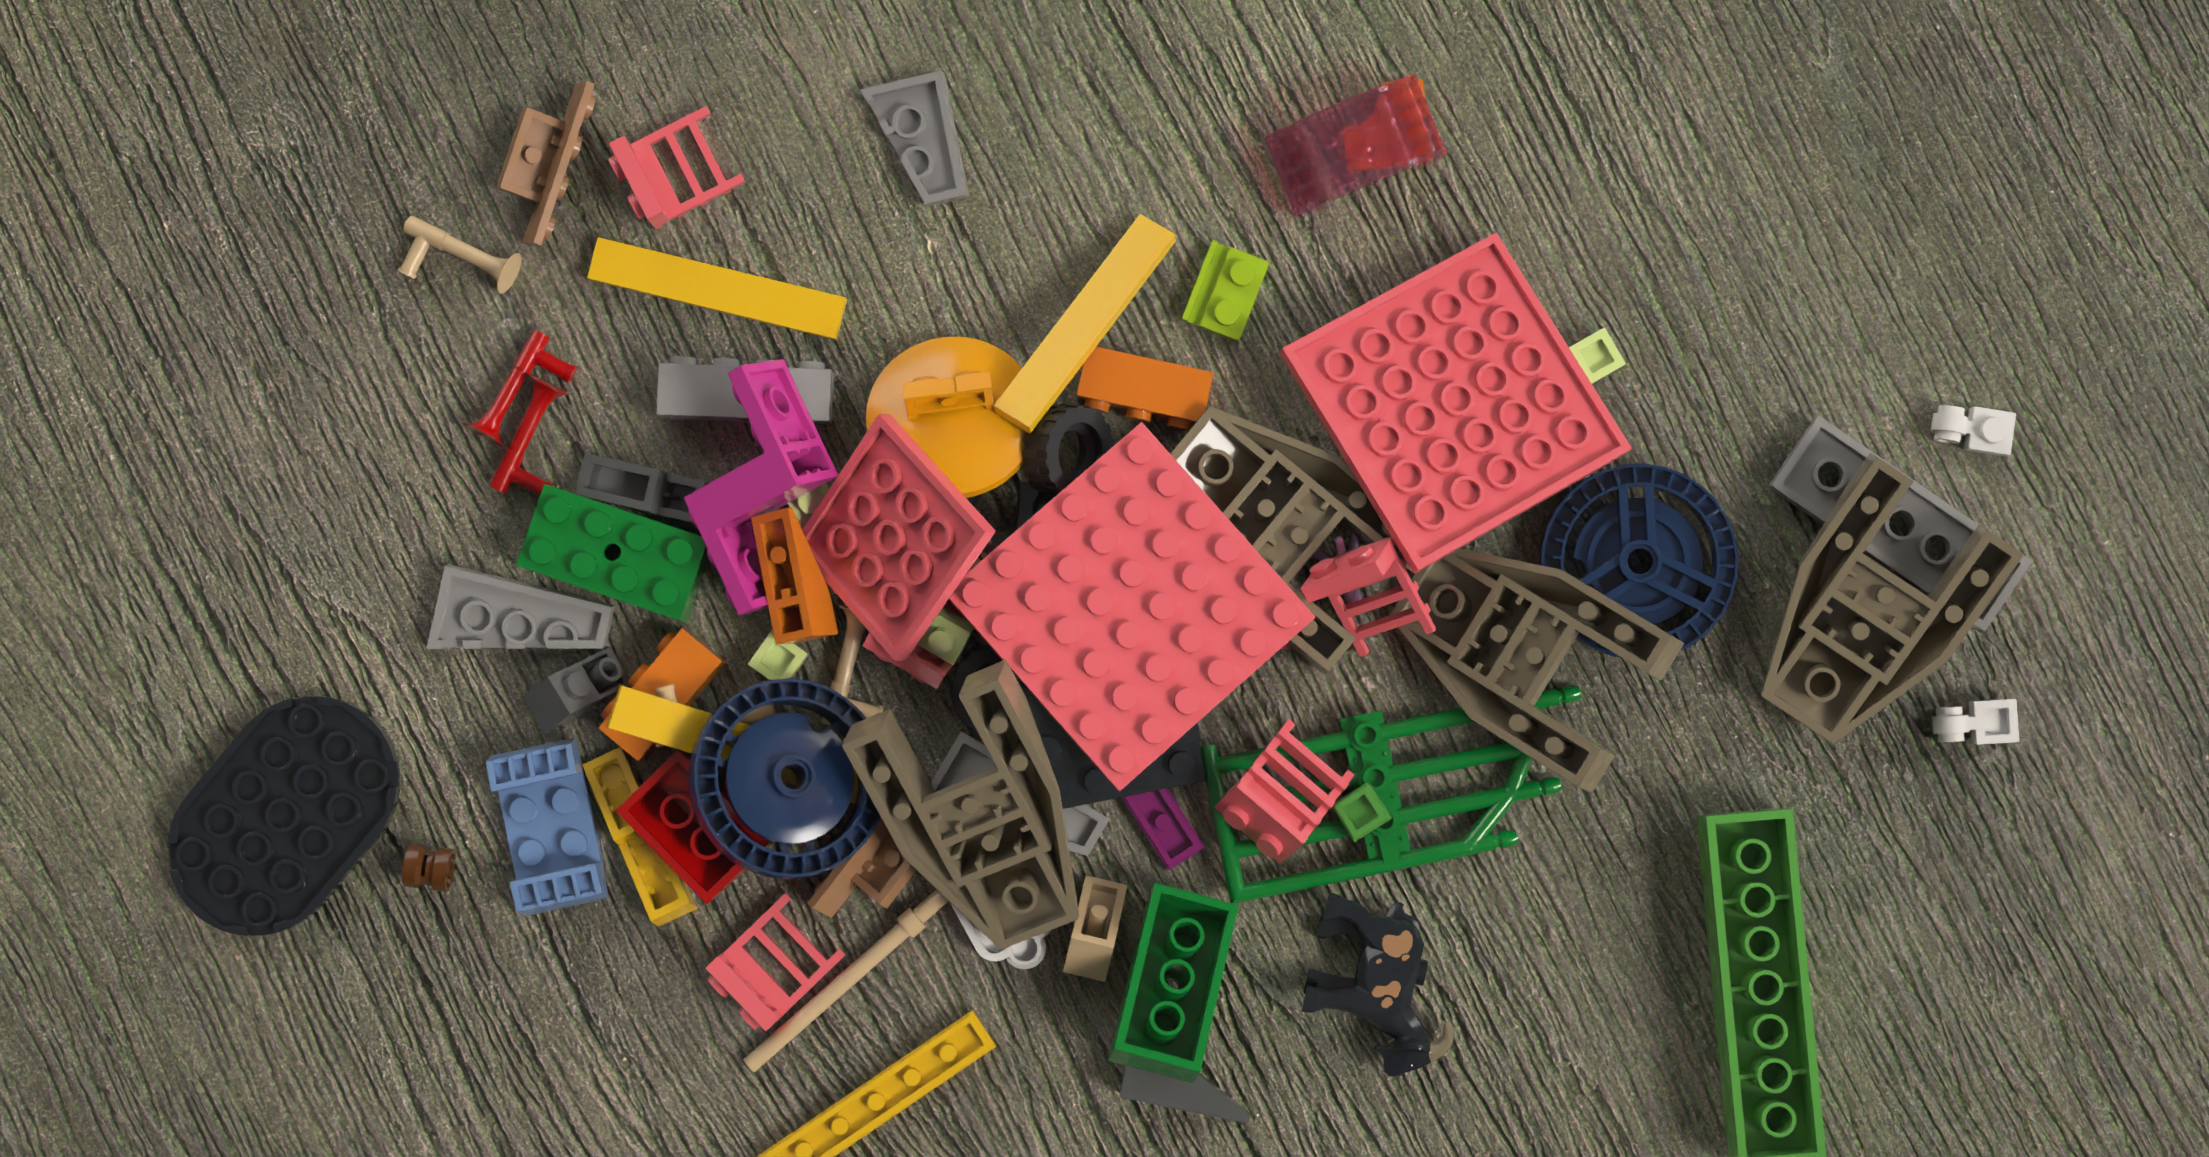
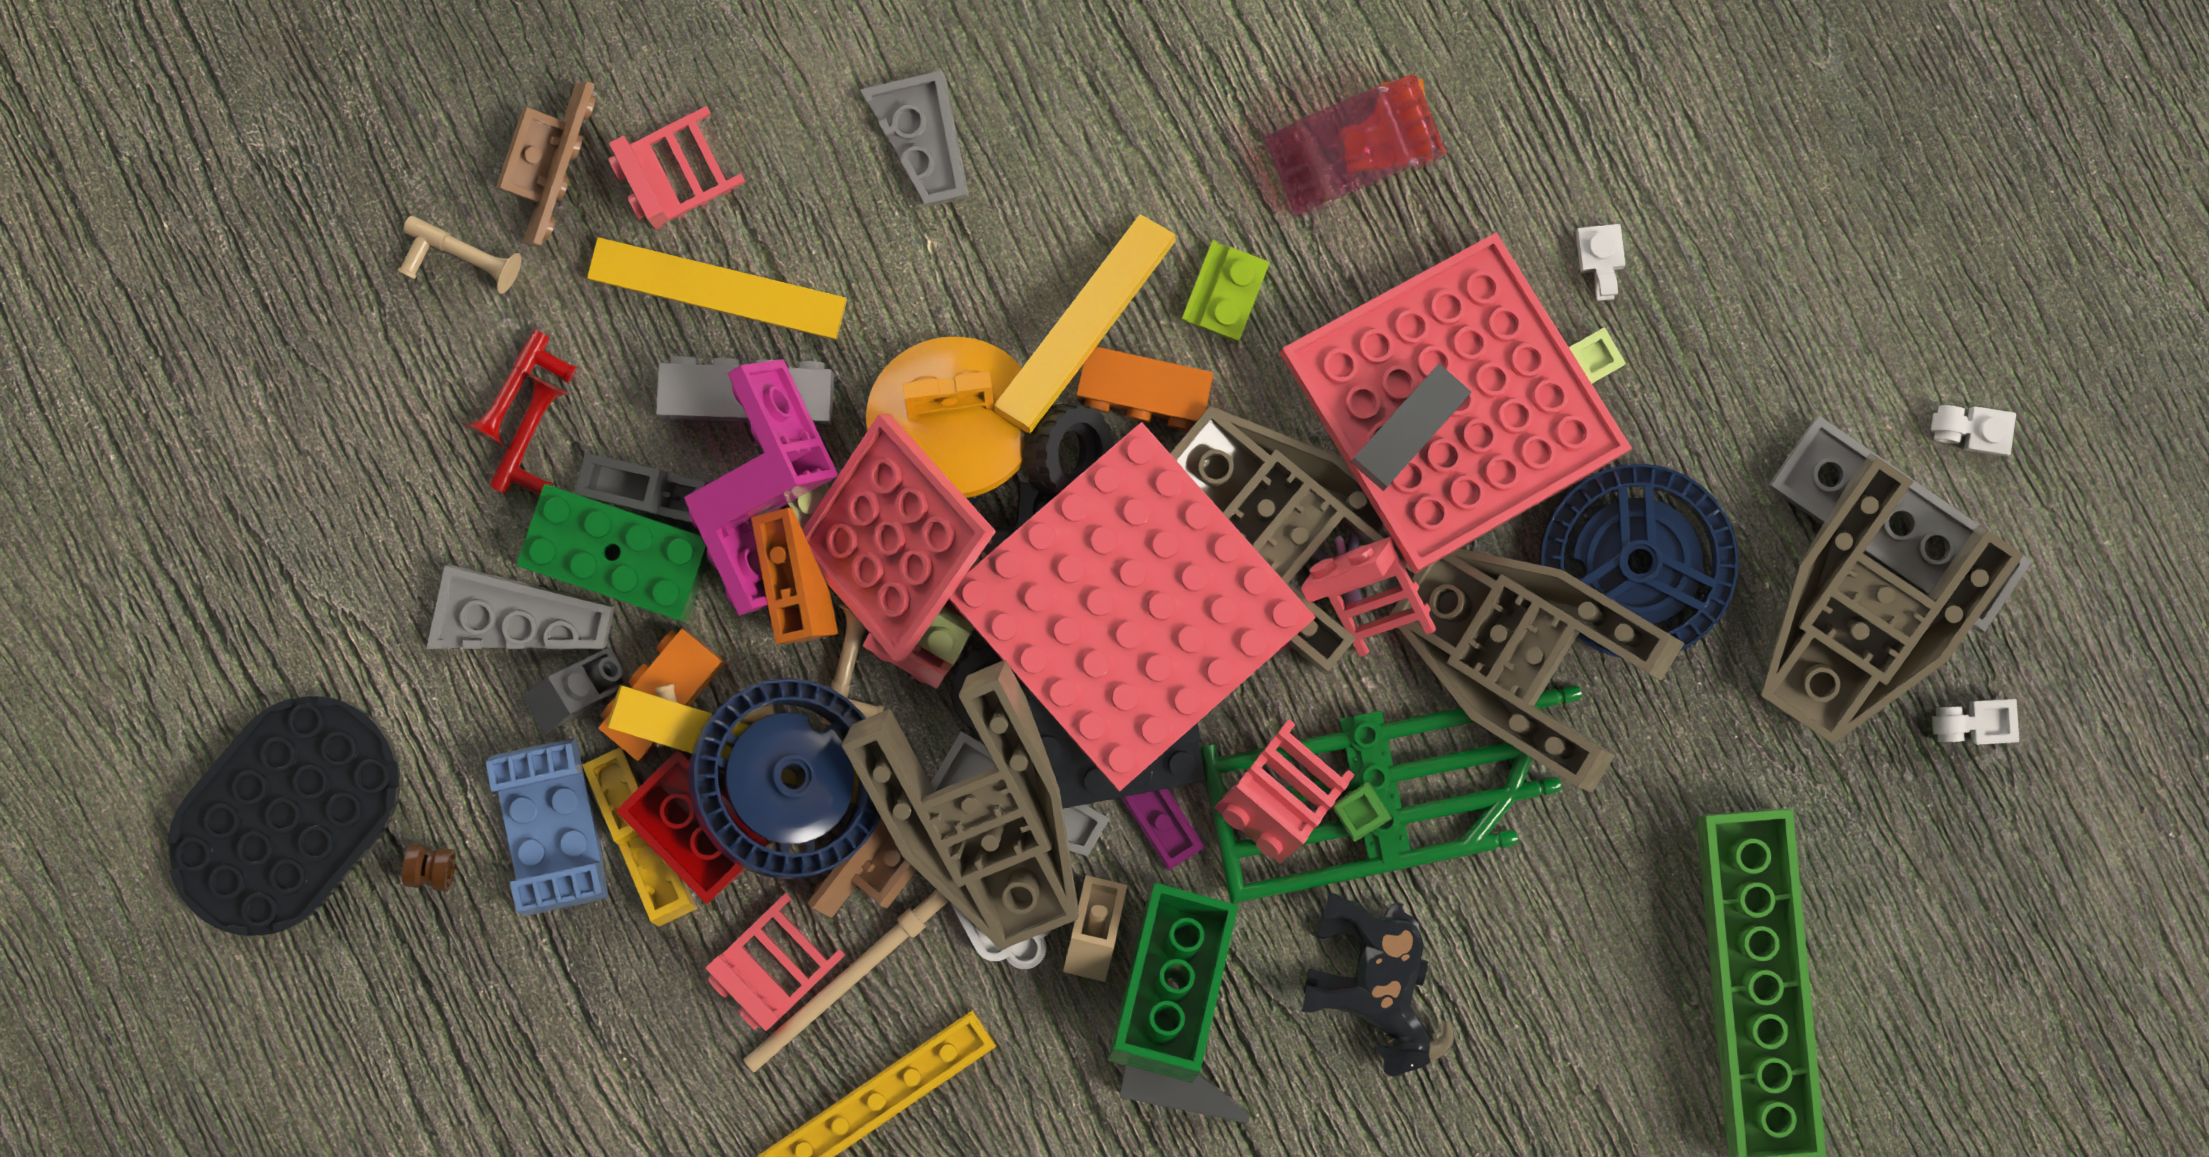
yellowish green plate [748,629,809,680] -> none
none -> dark grey slope [1351,363,1472,491]
none -> white plate [1576,224,1625,301]

